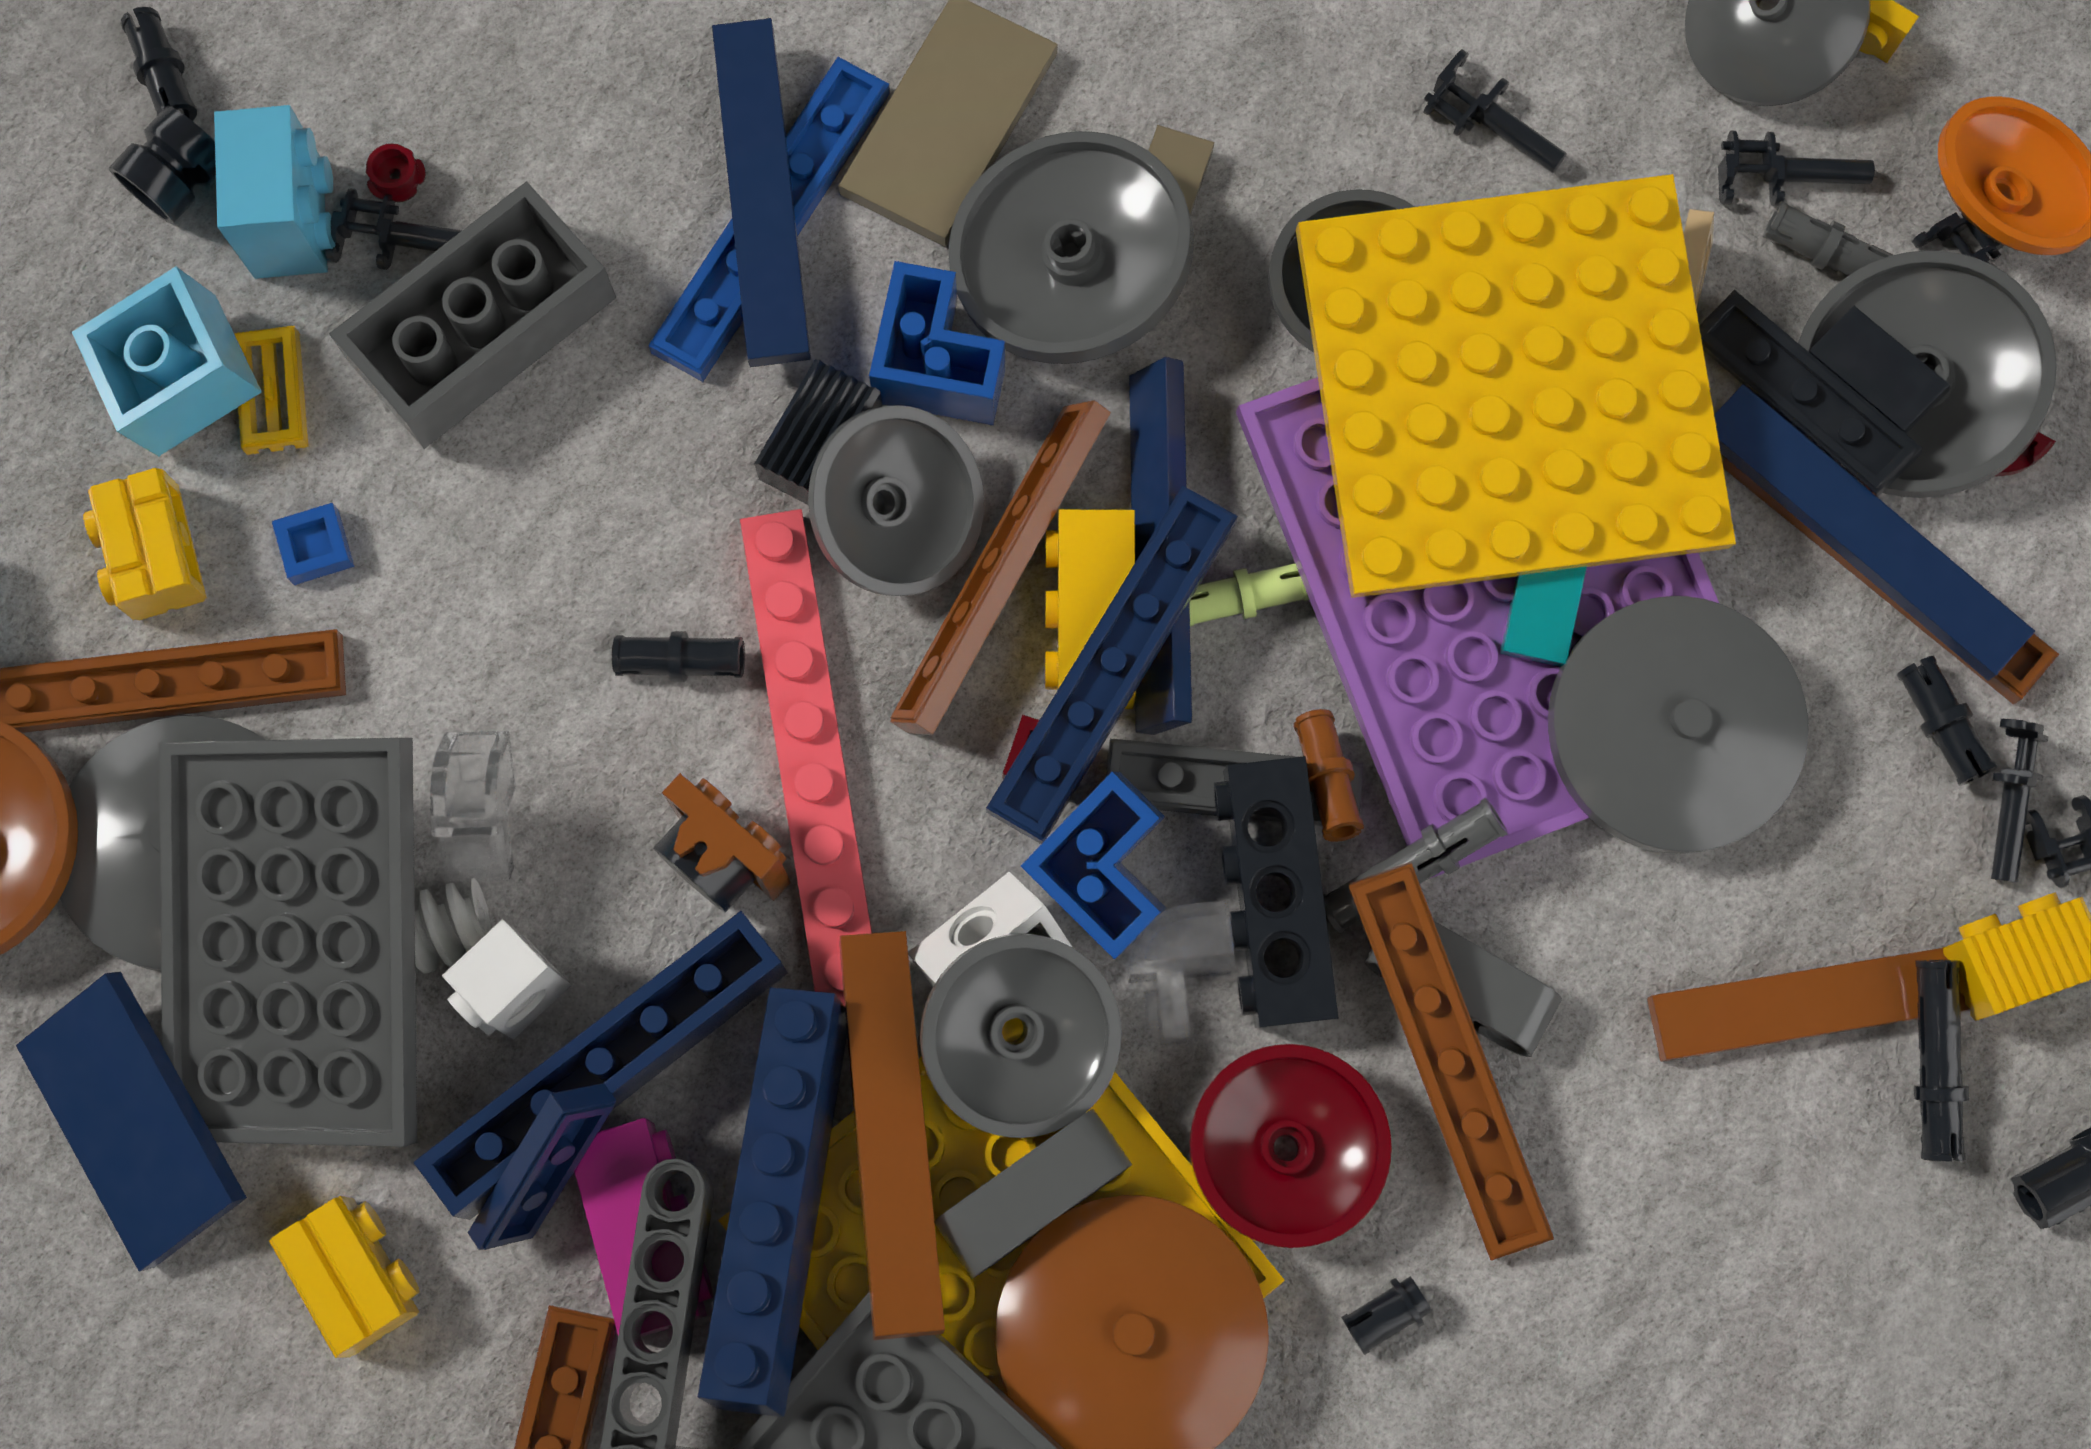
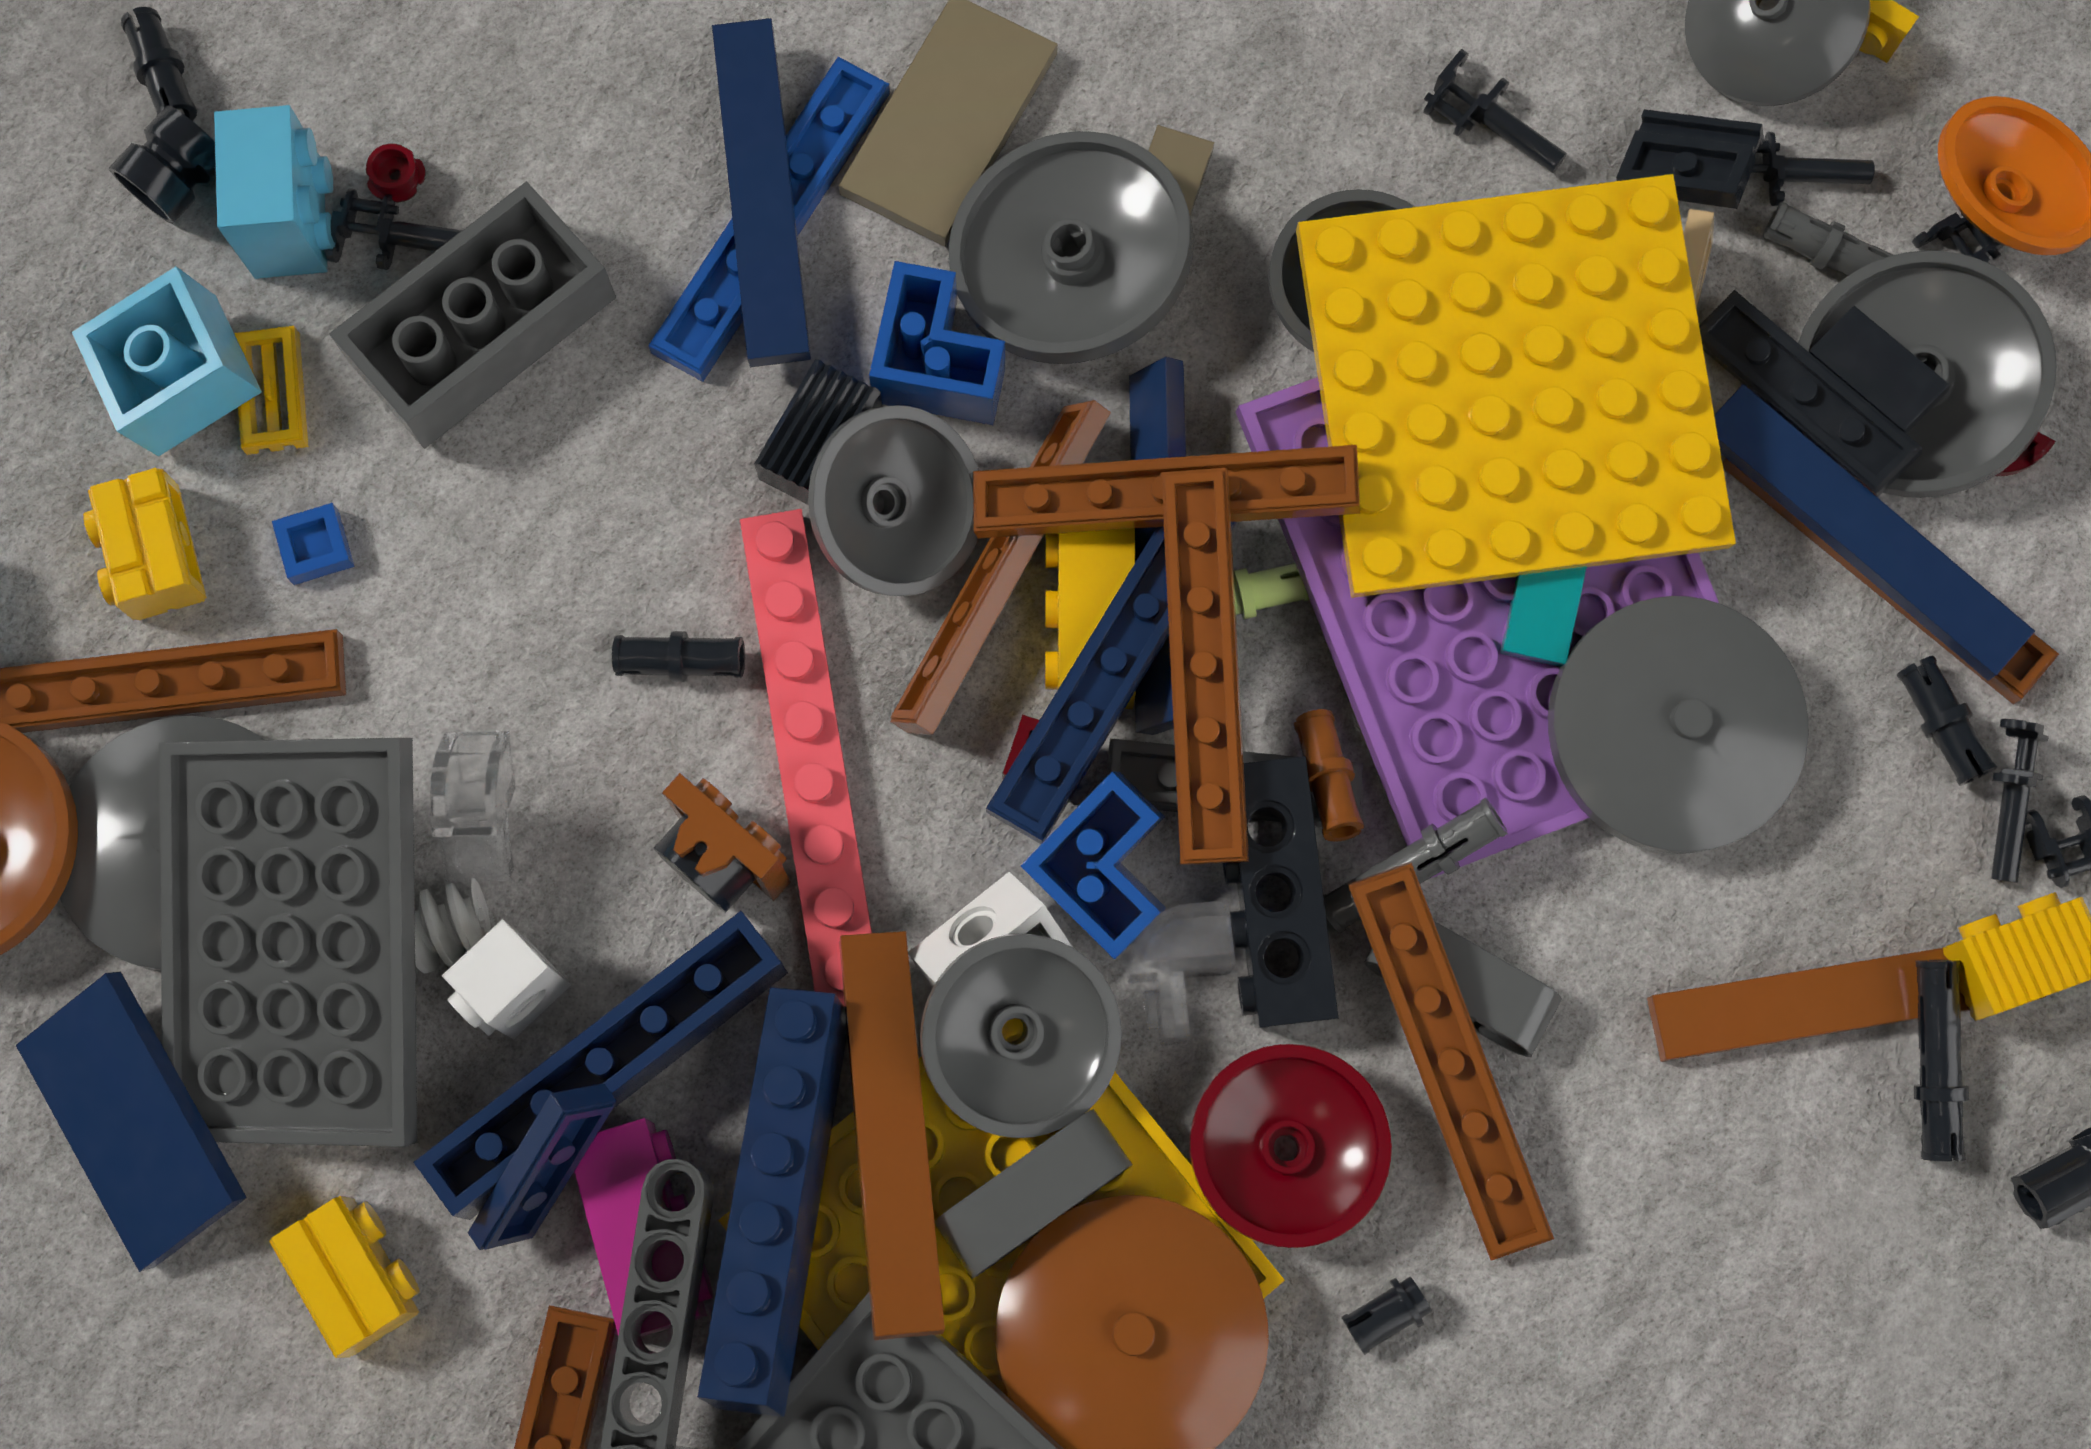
none -> dark orange tile [973,445,1360,539]
none -> dark orange tile [1161,468,1249,865]
none -> black plate [1616,109,1764,209]

